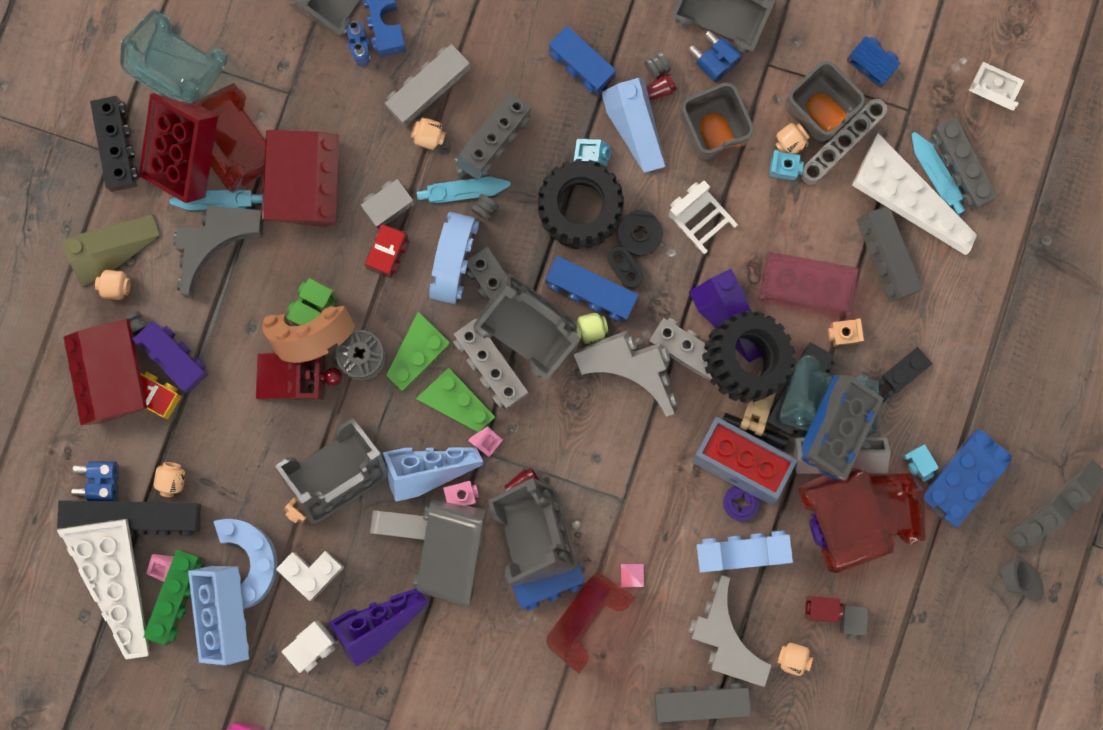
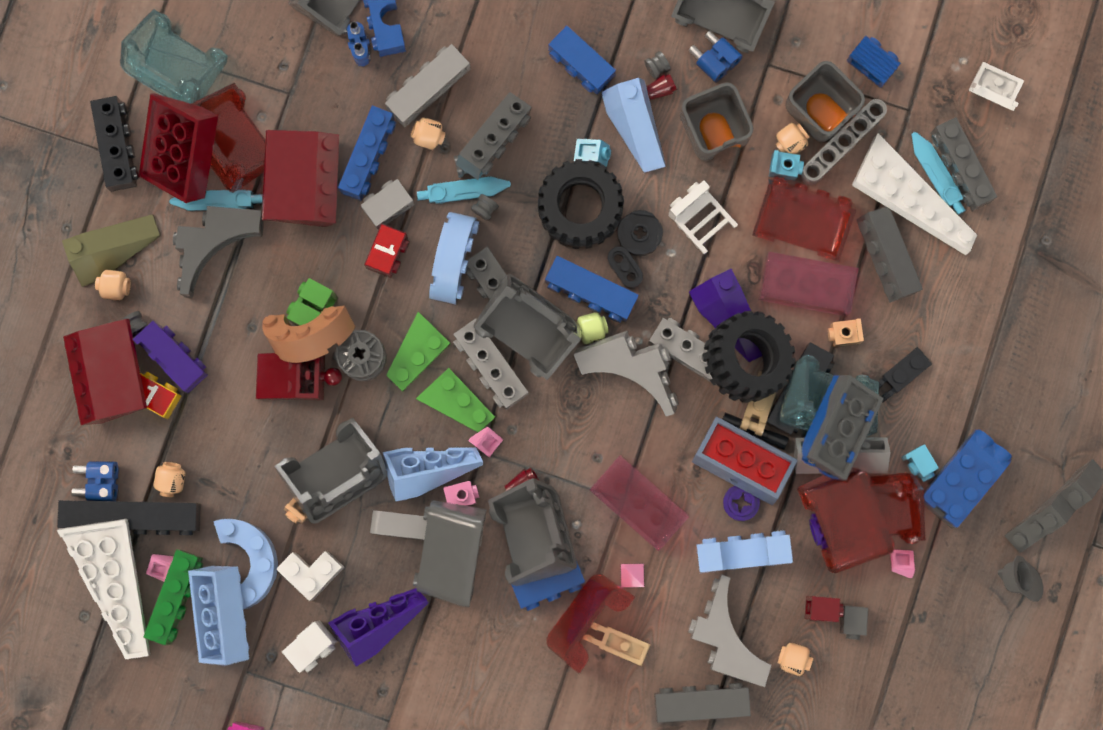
none -> blue brick [338,105,396,201]
none -> tan hinge [583,621,650,666]
none -> clear pink brick [590,455,690,551]
none -> clear red windscreen [752,176,856,262]
none -> bright pink slope [890,550,915,578]

